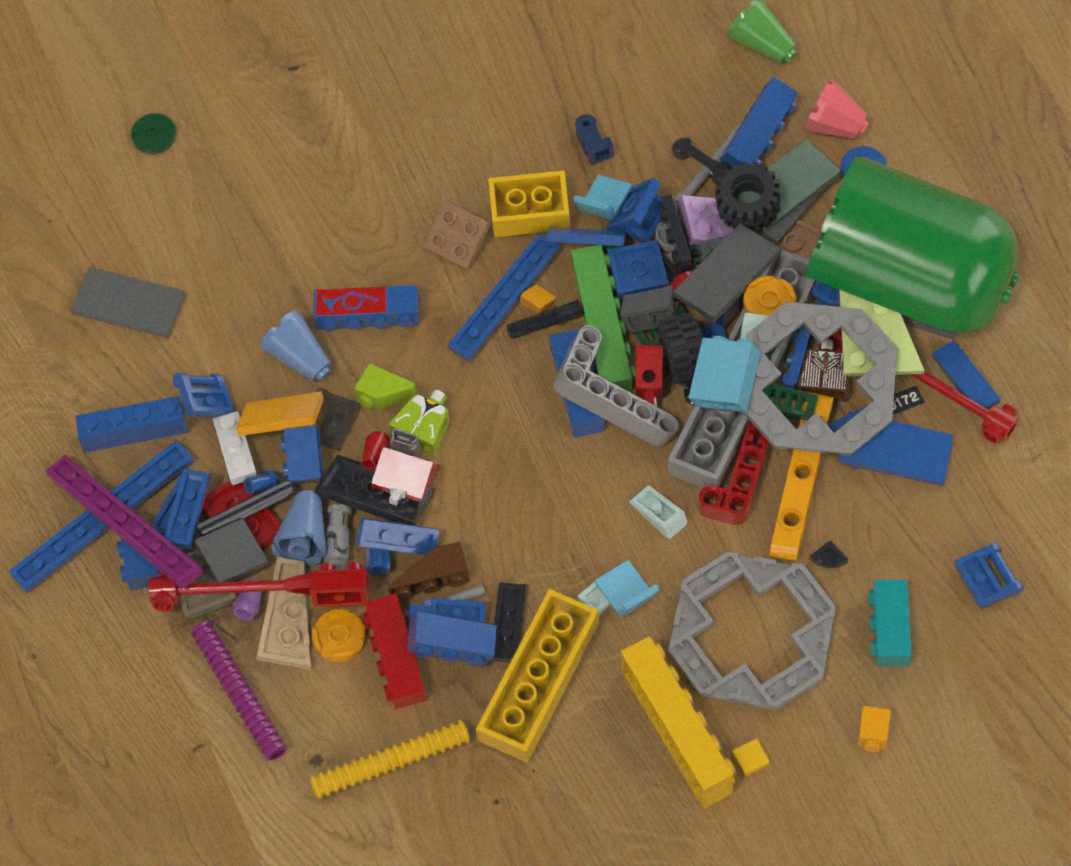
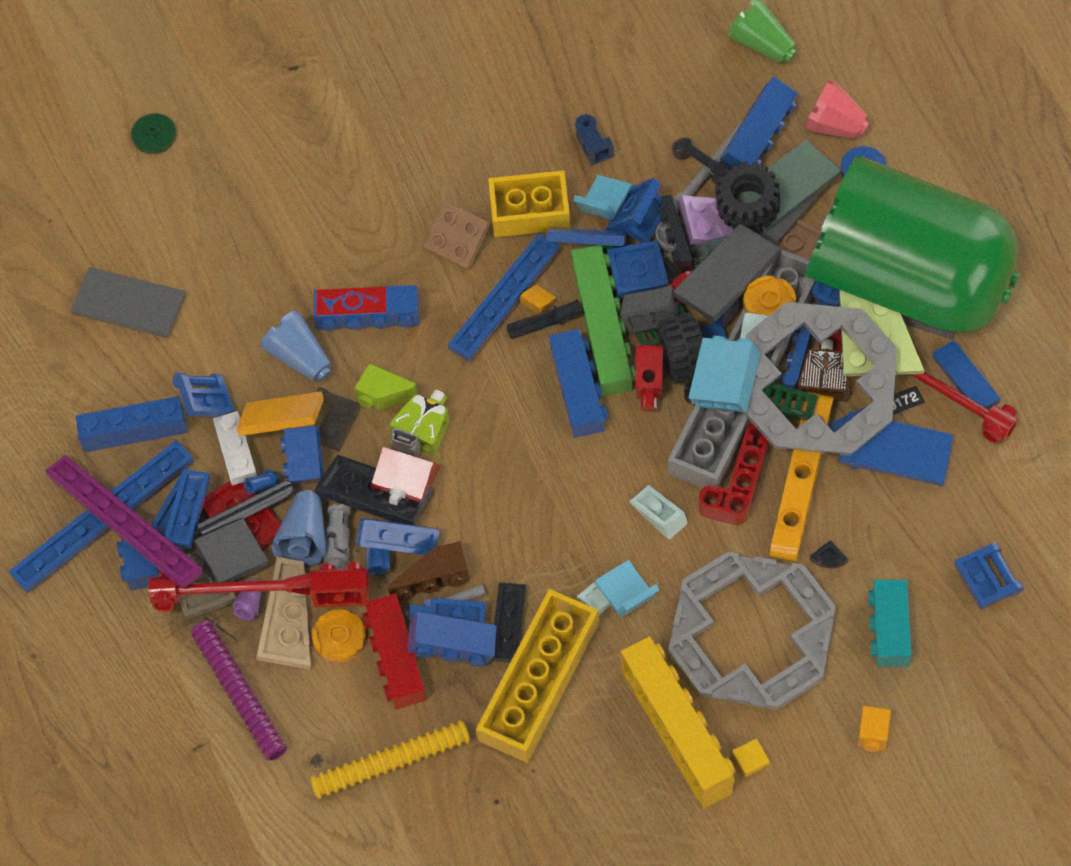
red cone [361,431,391,470] -> none
light grey beam [553,325,679,447] -> none

